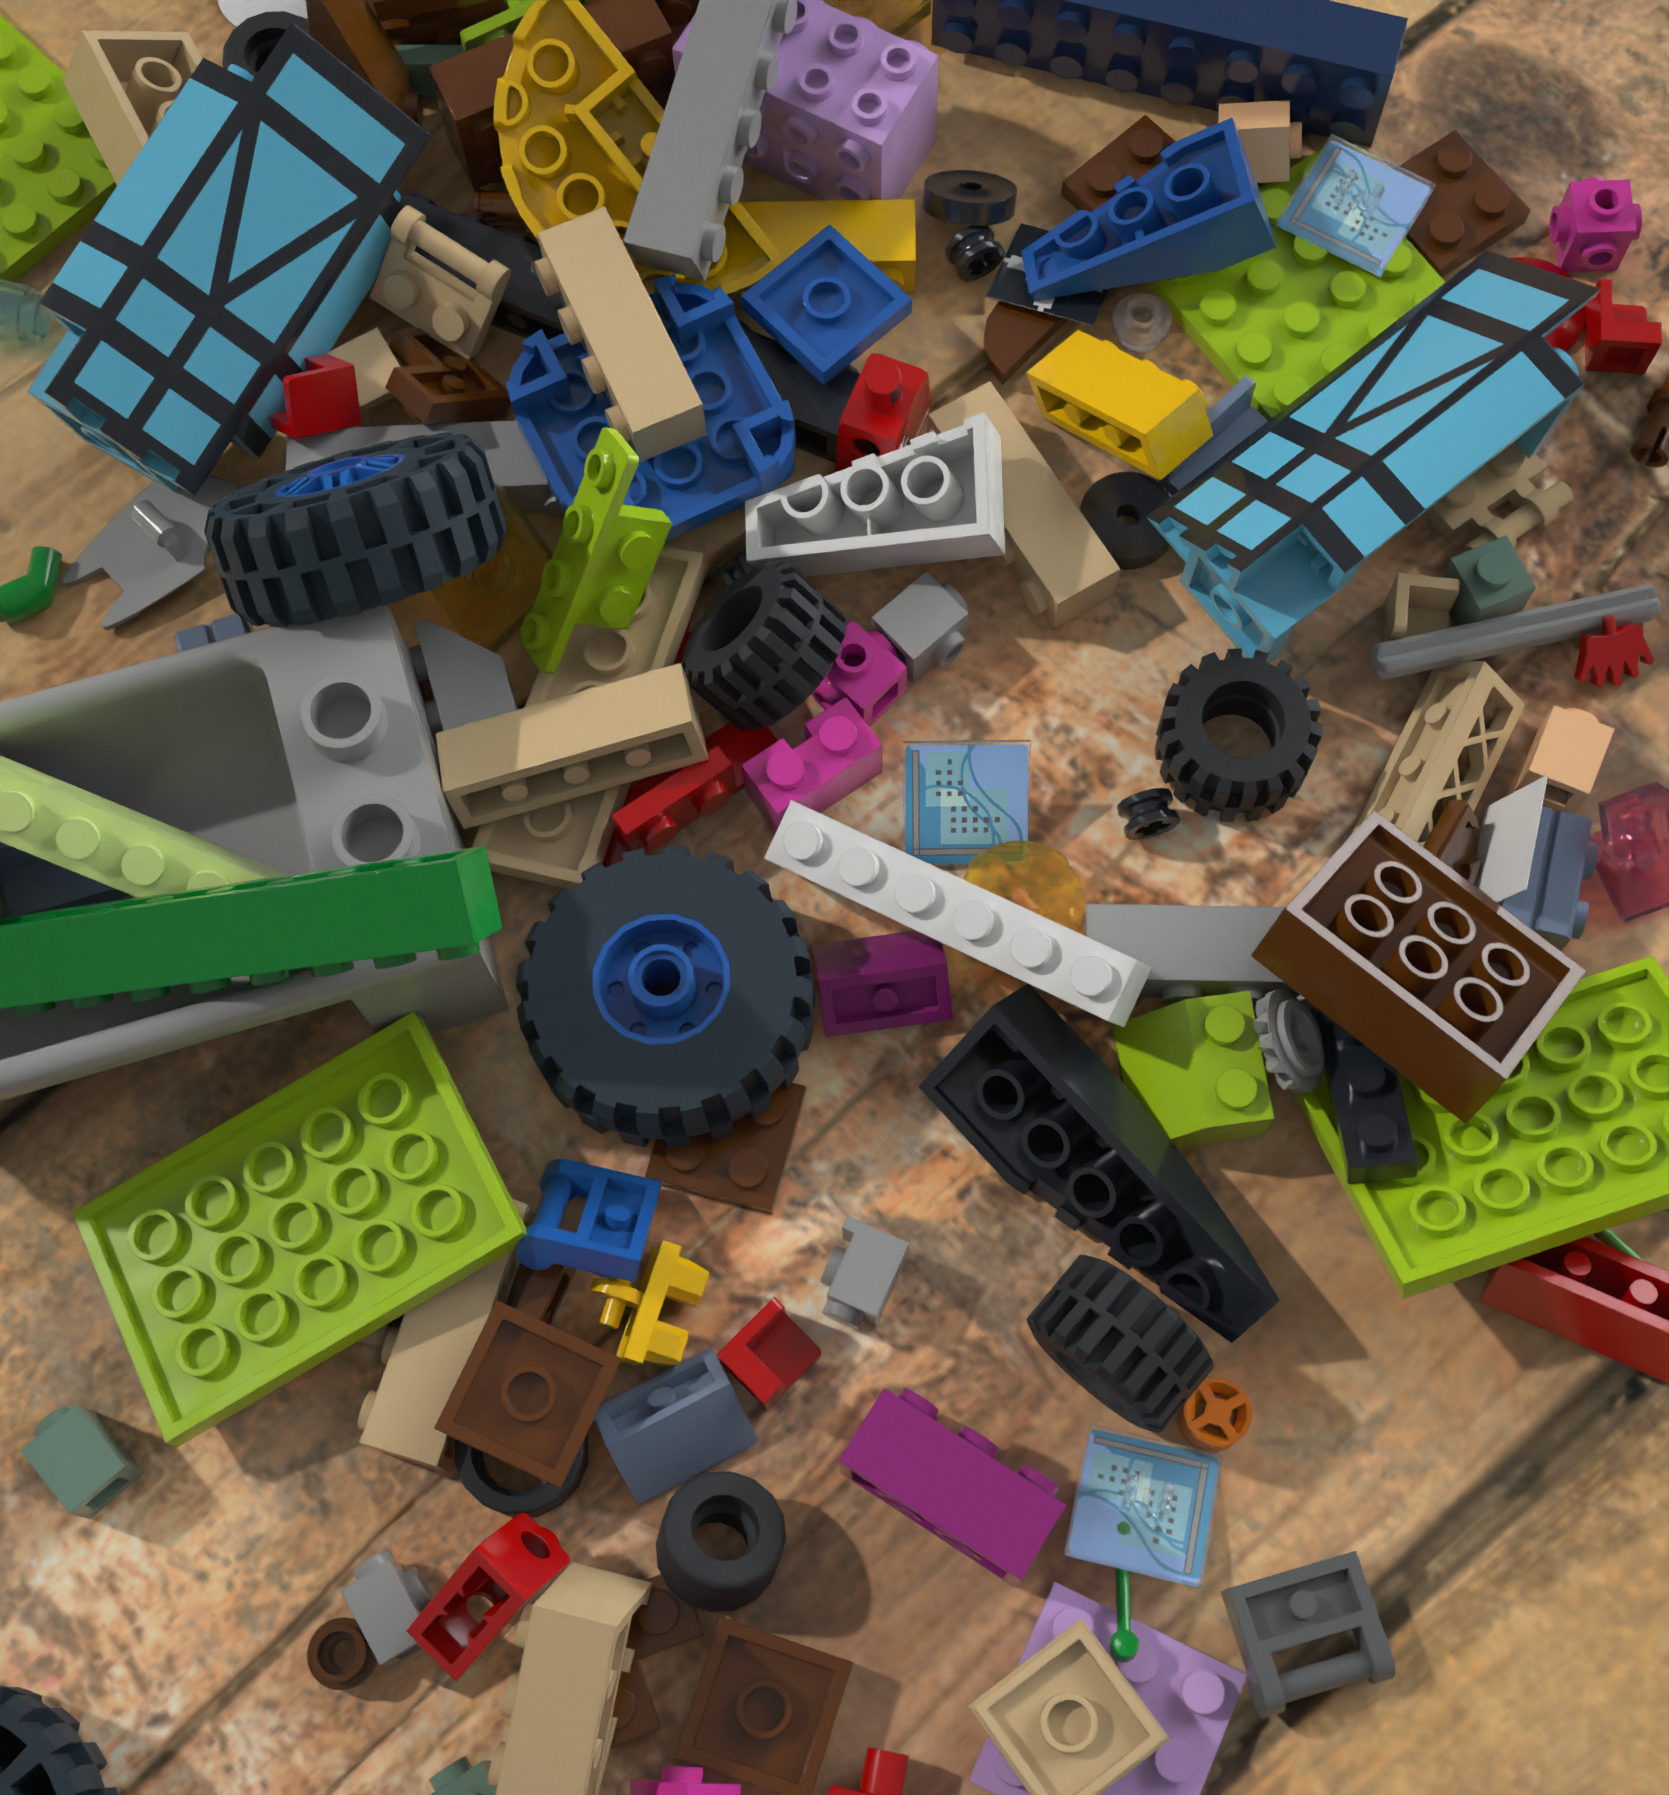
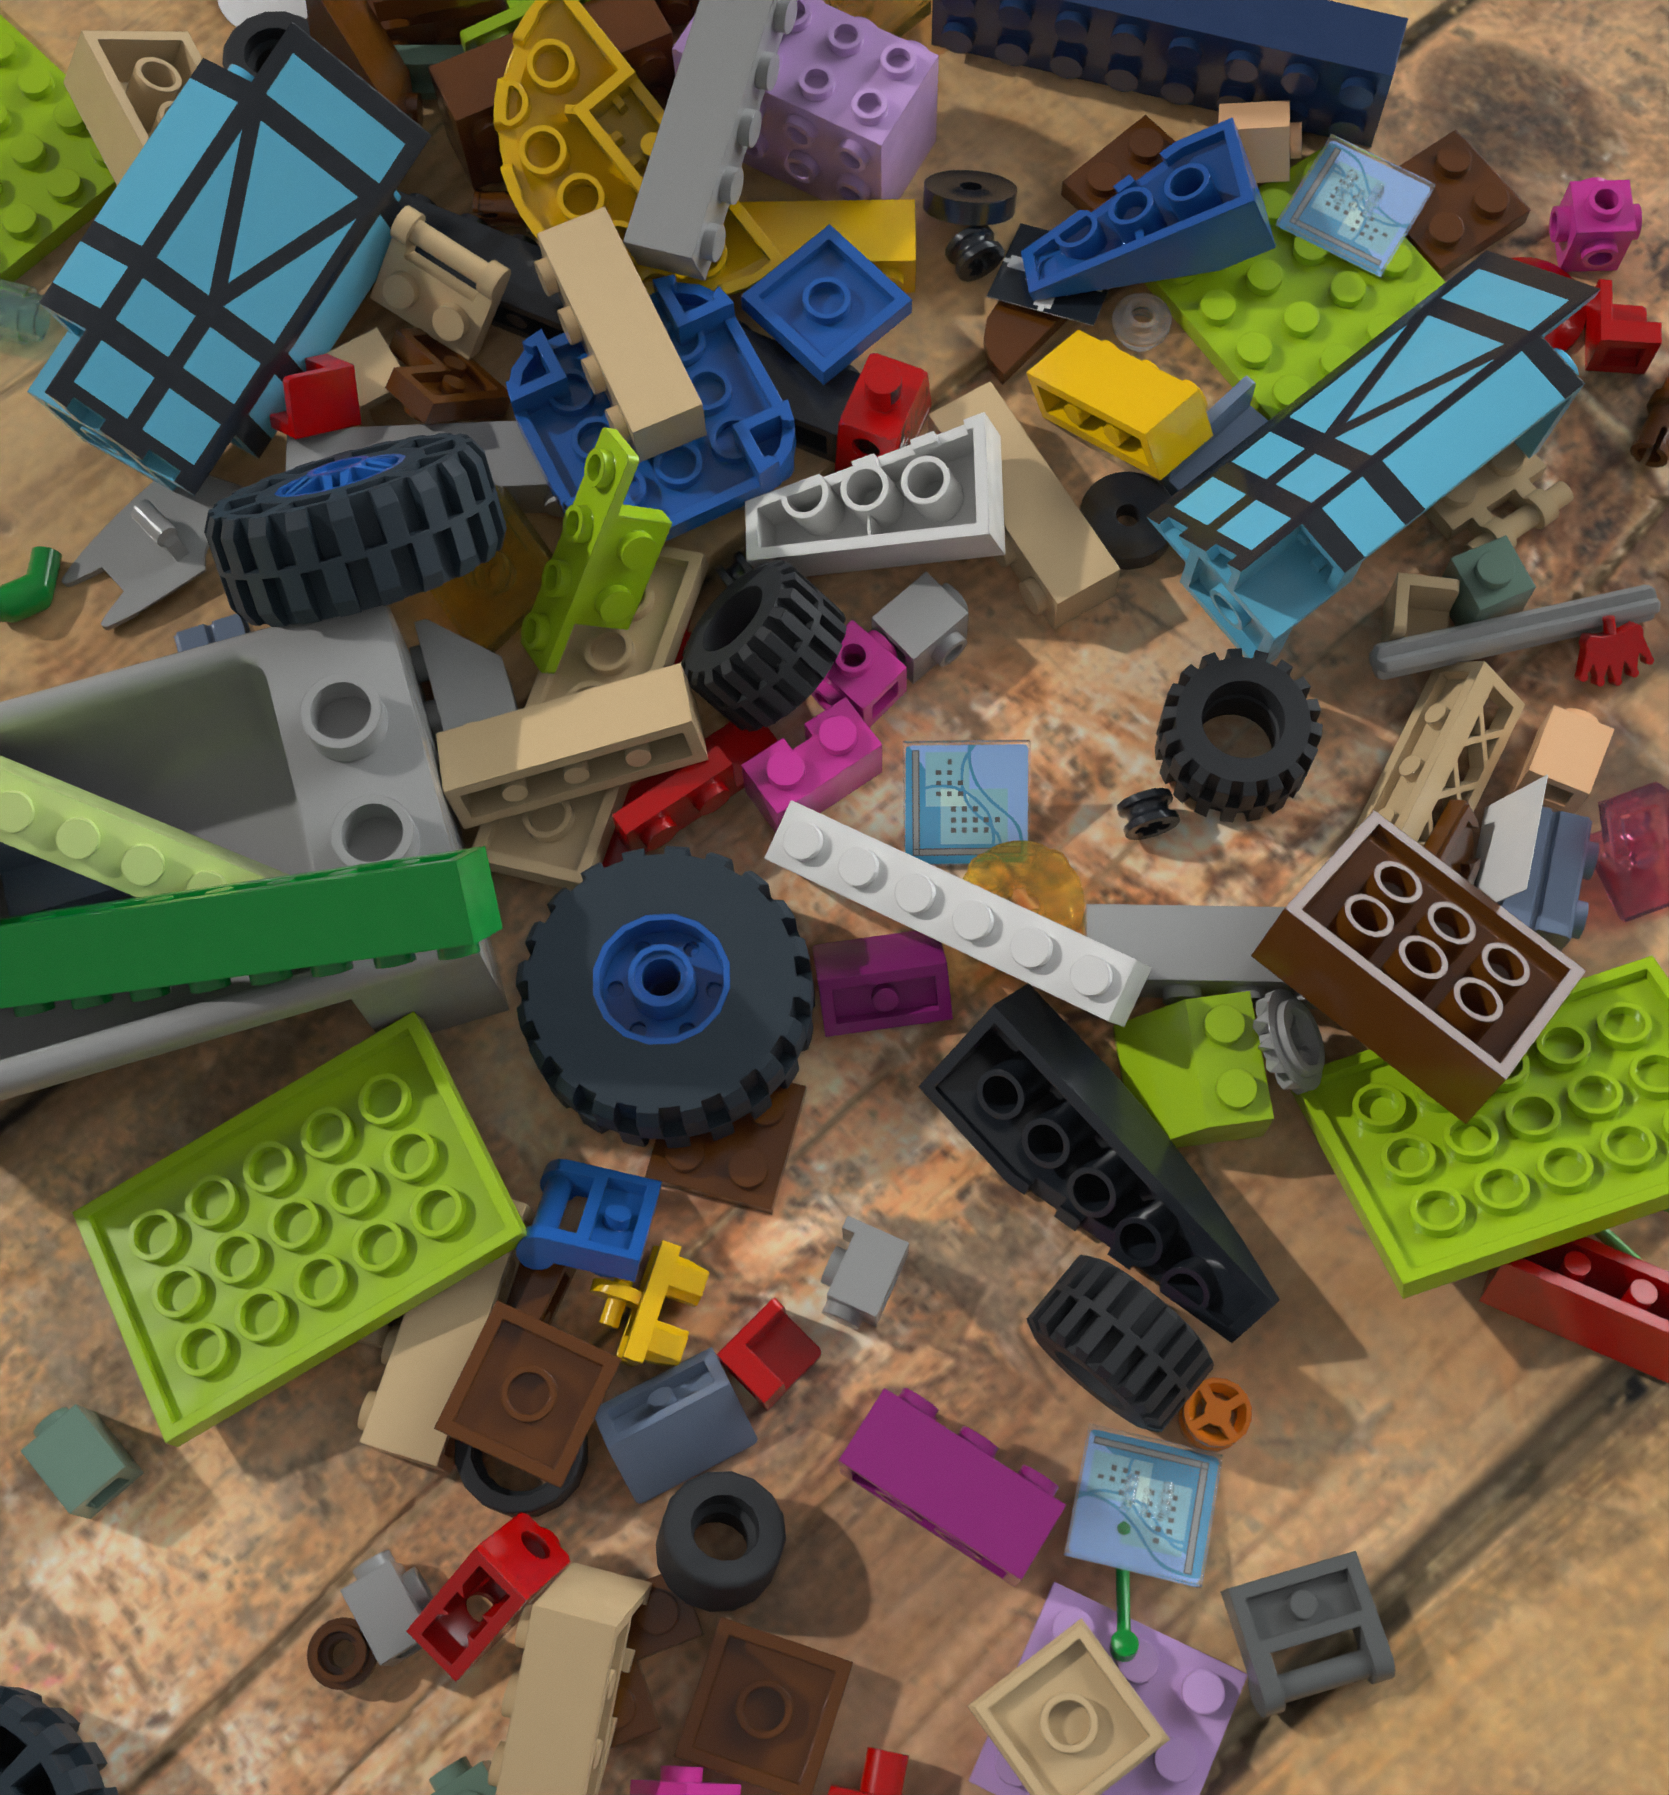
black plate [1315,1009,1418,1184] -> none

